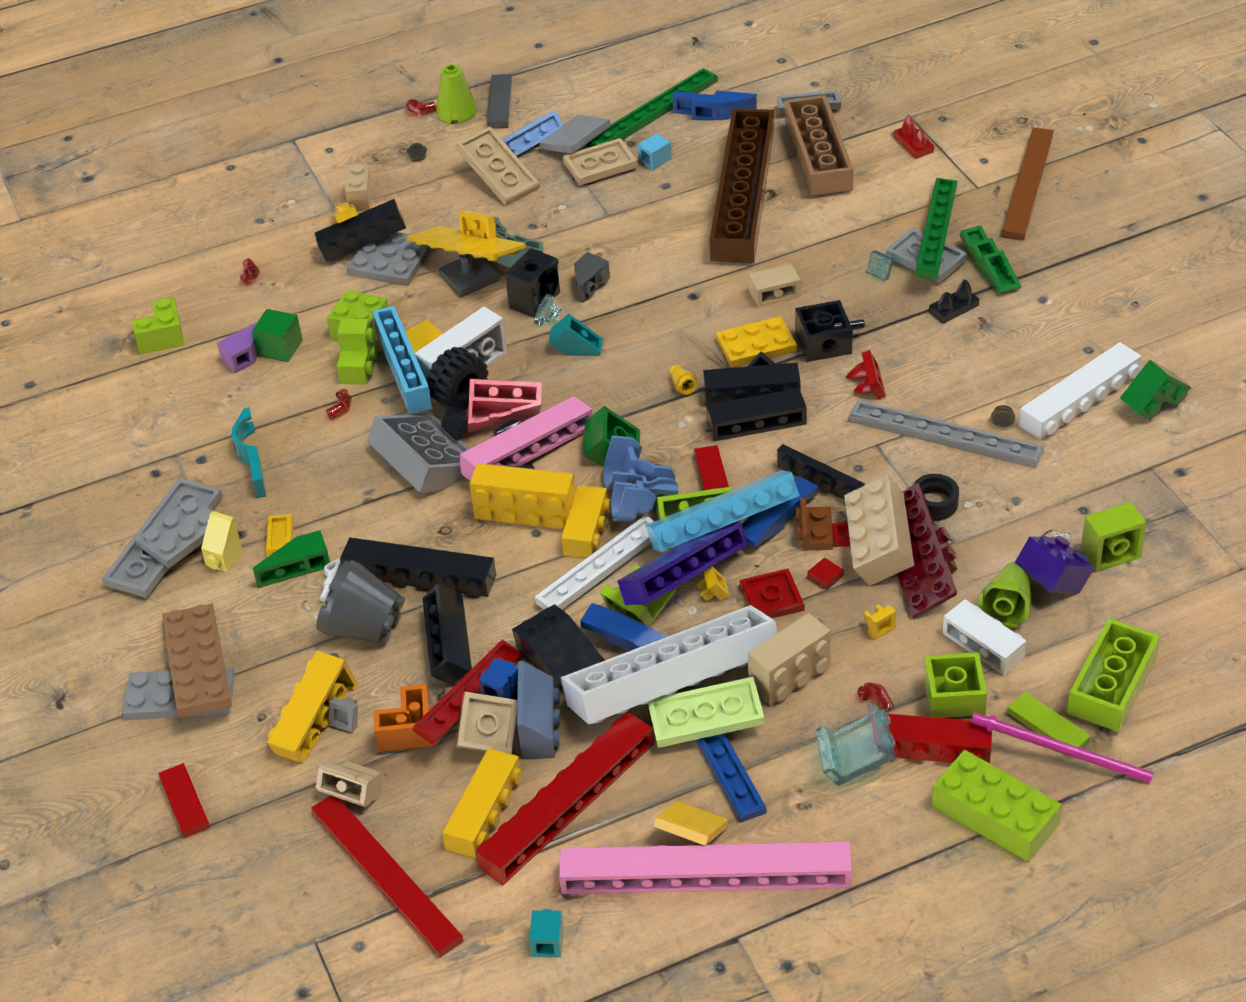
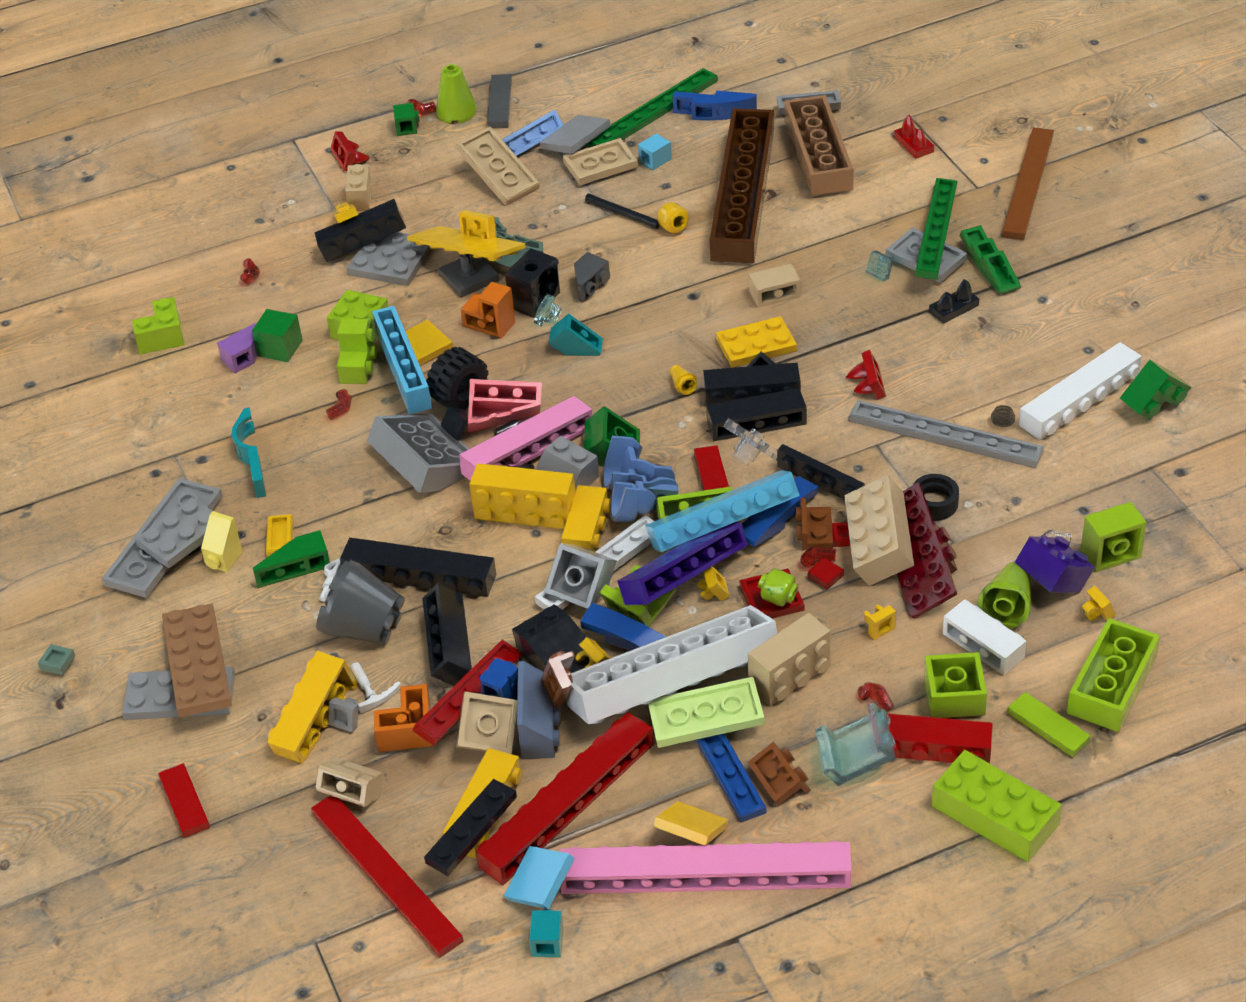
clear smoke plate [407,143,427,162] -> none
white brick [415,307,507,380] -> none
black piece [795,300,865,362] -> none
dark pink bar [971,712,1153,783] -> none
none -> sand green plate [38,644,76,675]
none -> red tile [330,131,370,171]
none -> white piece [350,662,401,714]
none -> green brick [393,103,420,136]
none -> black plate [424,778,517,876]
none -> orange brick [460,282,515,339]
none -> medium azure tile [504,846,575,910]
none -> light grey slope [535,436,599,492]
none -> dark orange bracket [541,651,575,708]
none -> light grey slope [544,543,617,609]
none -> yellow tile [575,637,611,668]
none -> black bar [585,193,660,229]
none -> yellow head [657,202,689,234]
none -> clear plant [723,419,777,466]
none -> dark orange bracket [747,742,811,805]
none -> lime head [758,568,799,606]
none -> clear red arm [800,547,836,567]
none -> yellow tile [1081,586,1116,621]

